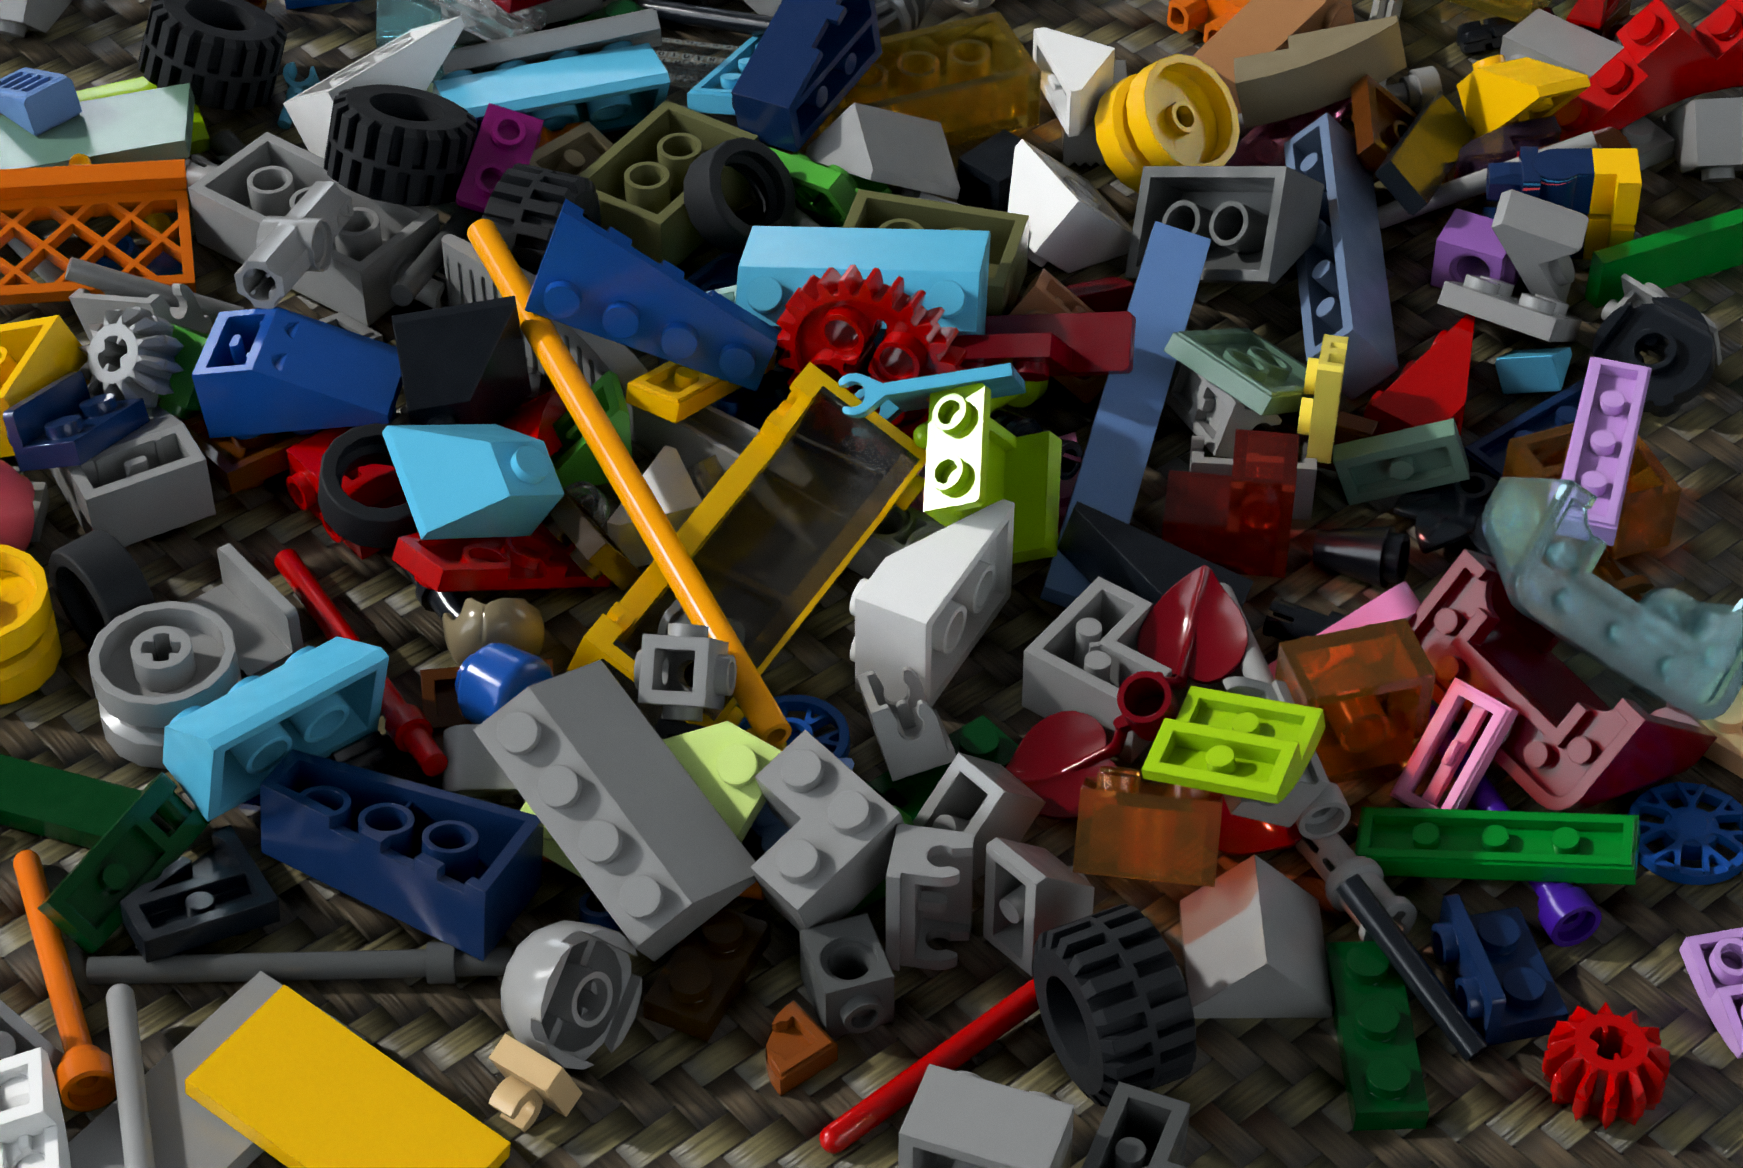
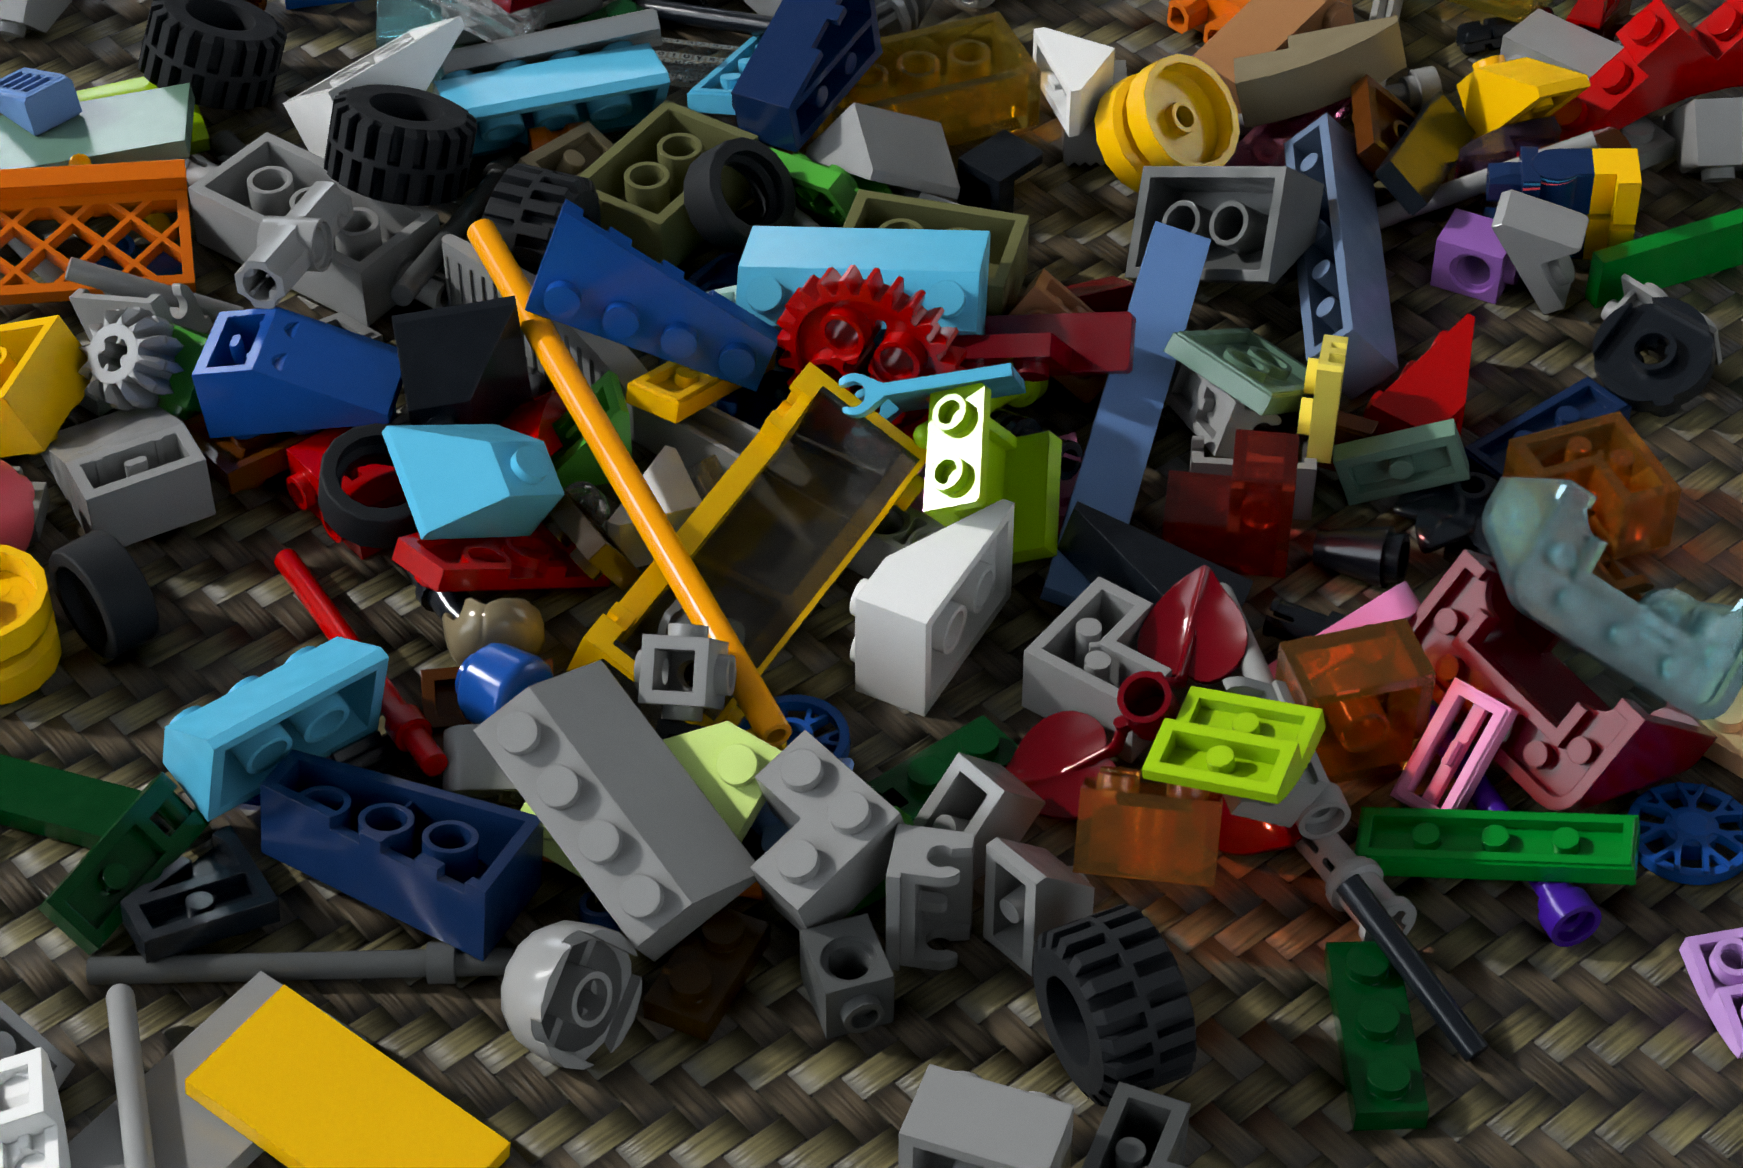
dark blue bracket [3,371,150,472] -> none
orange piece [13,850,117,1112] -> none
light grey wheel [88,601,242,769] -> none
light grey panel [187,543,304,679] -> none
medium azure hand [277,62,320,129] -> none
magenta bracket [456,103,544,213] -> none
tan tile [488,1034,583,1133] -> none
dark orange tile [766,1000,838,1096] -> none
red piece [819,978,1039,1154] -> none
light grey hinge [856,666,956,781] -> none
white slope [1007,139,1133,273] -> none
light grey slope [1179,854,1333,1018] -> none
dark blue bracket [1431,894,1569,1046] -> none
light grey plate [1437,274,1582,342] -> none
medium azure slope [1495,347,1572,394] -> none
red gear [1542,1002,1671,1130] -> none
lavender tile [1549,356,1652,546] -> none

